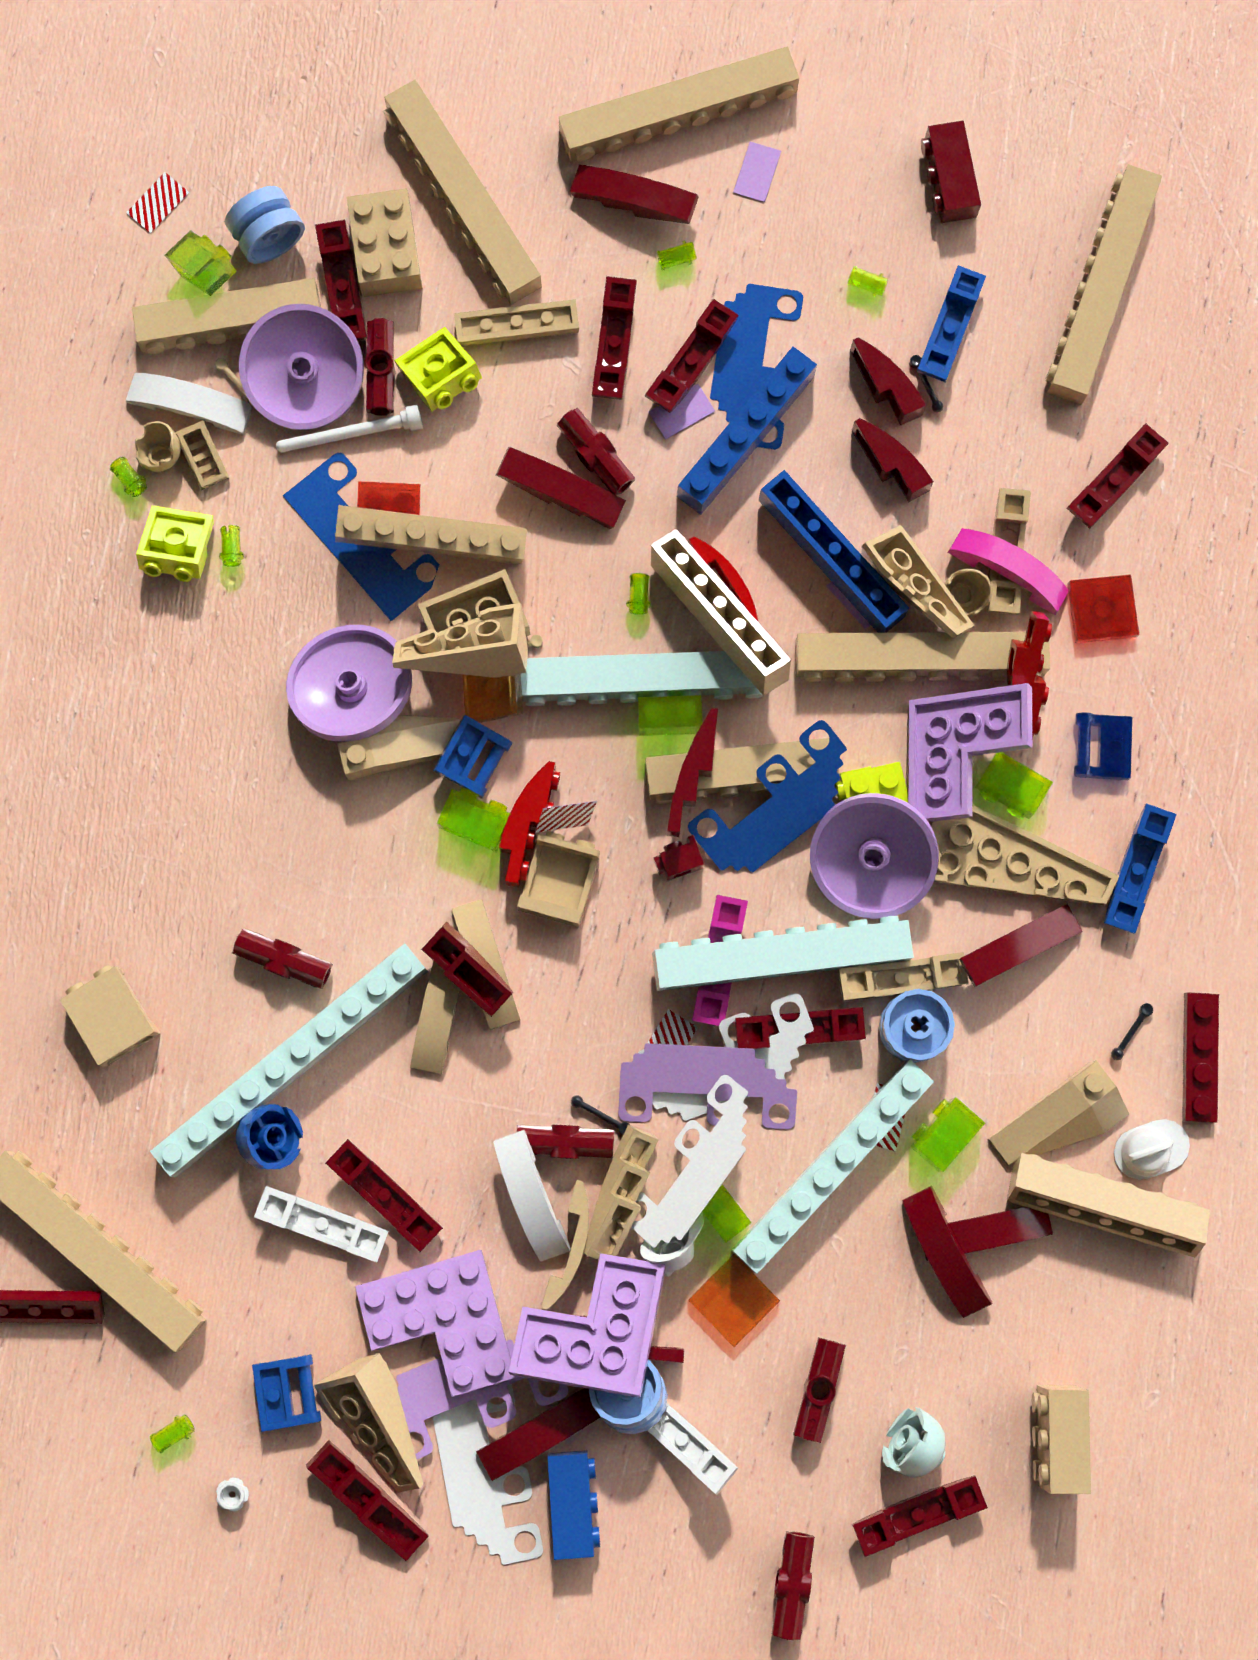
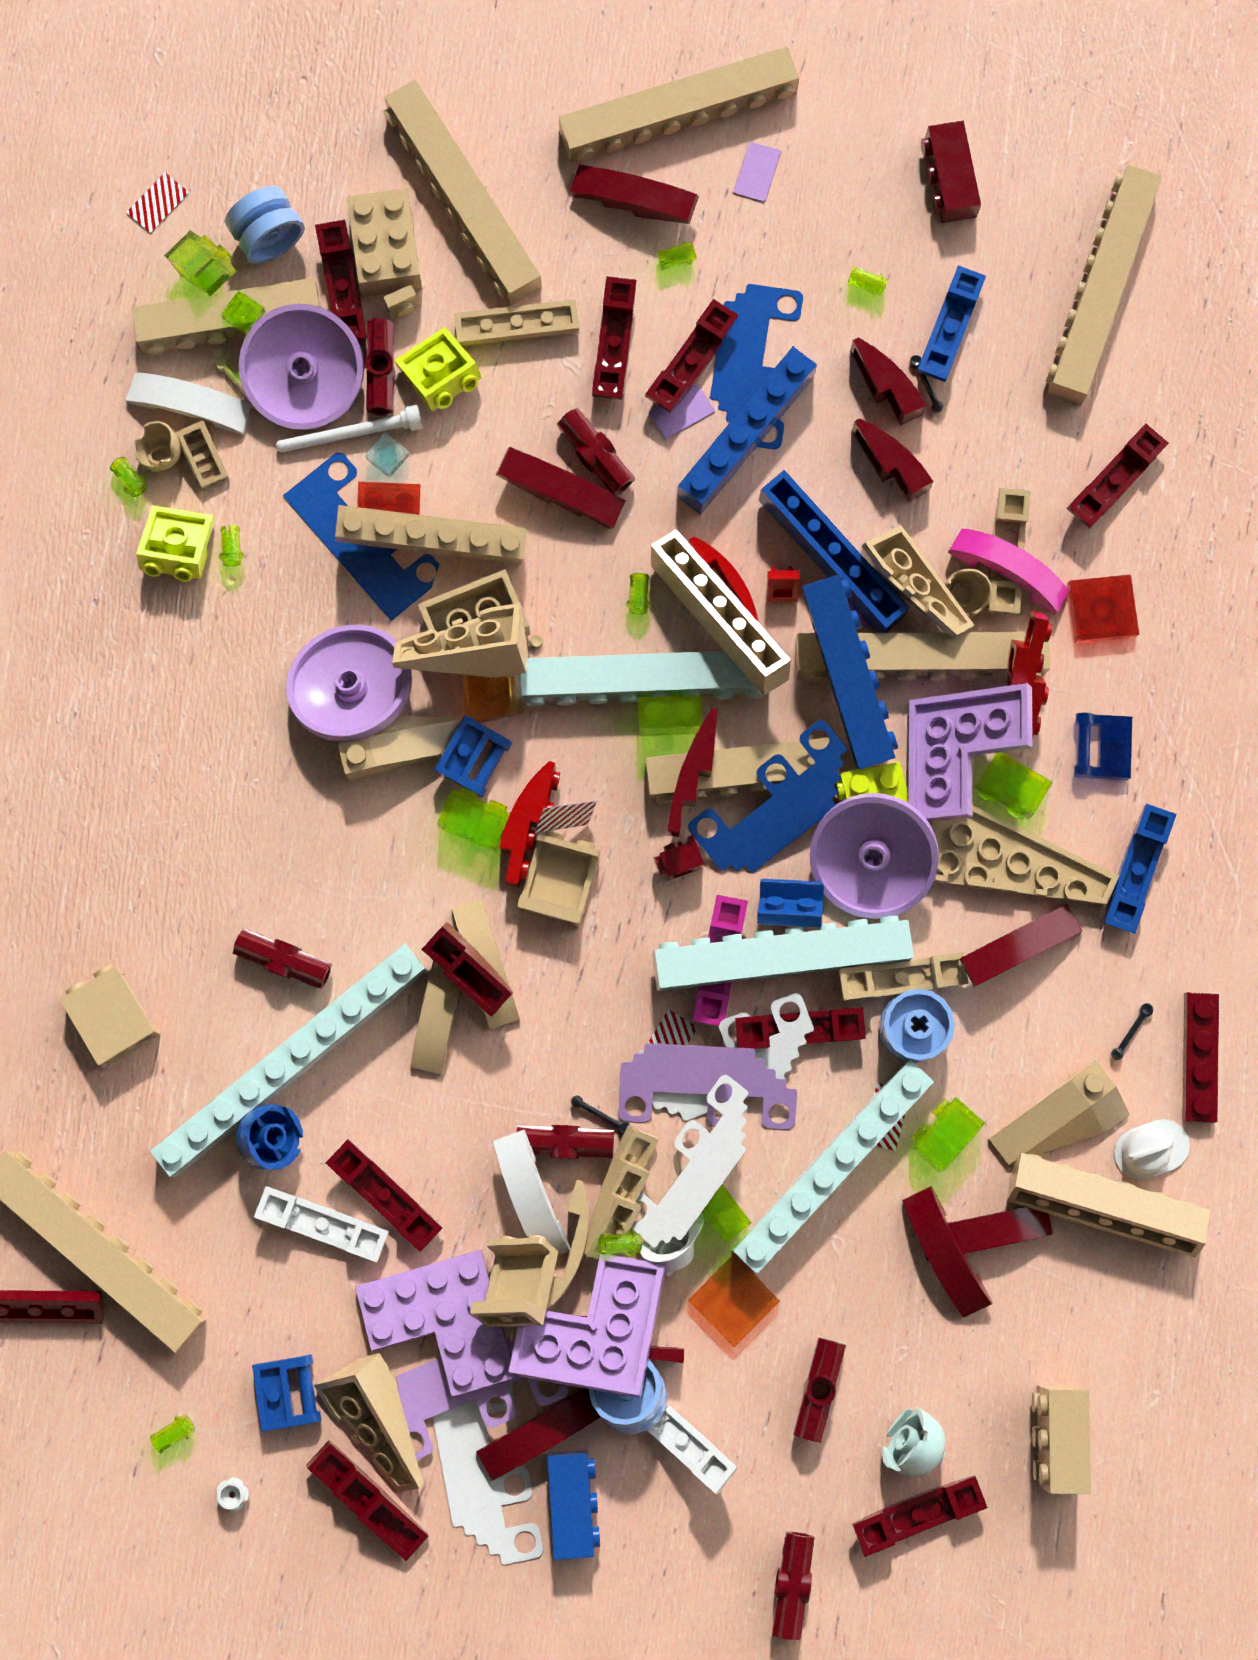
none -> clear neon green tile [221,290,266,335]
none -> clear light blue plate [365,433,409,478]
none -> tan plate [383,285,419,319]
none -> tan panel [470,1235,558,1327]
none -> clear neon green pin [598,1230,642,1257]
none -> blue bracket [757,879,824,928]
none -> red tile [766,566,799,602]
none -> blue brick [800,575,898,770]

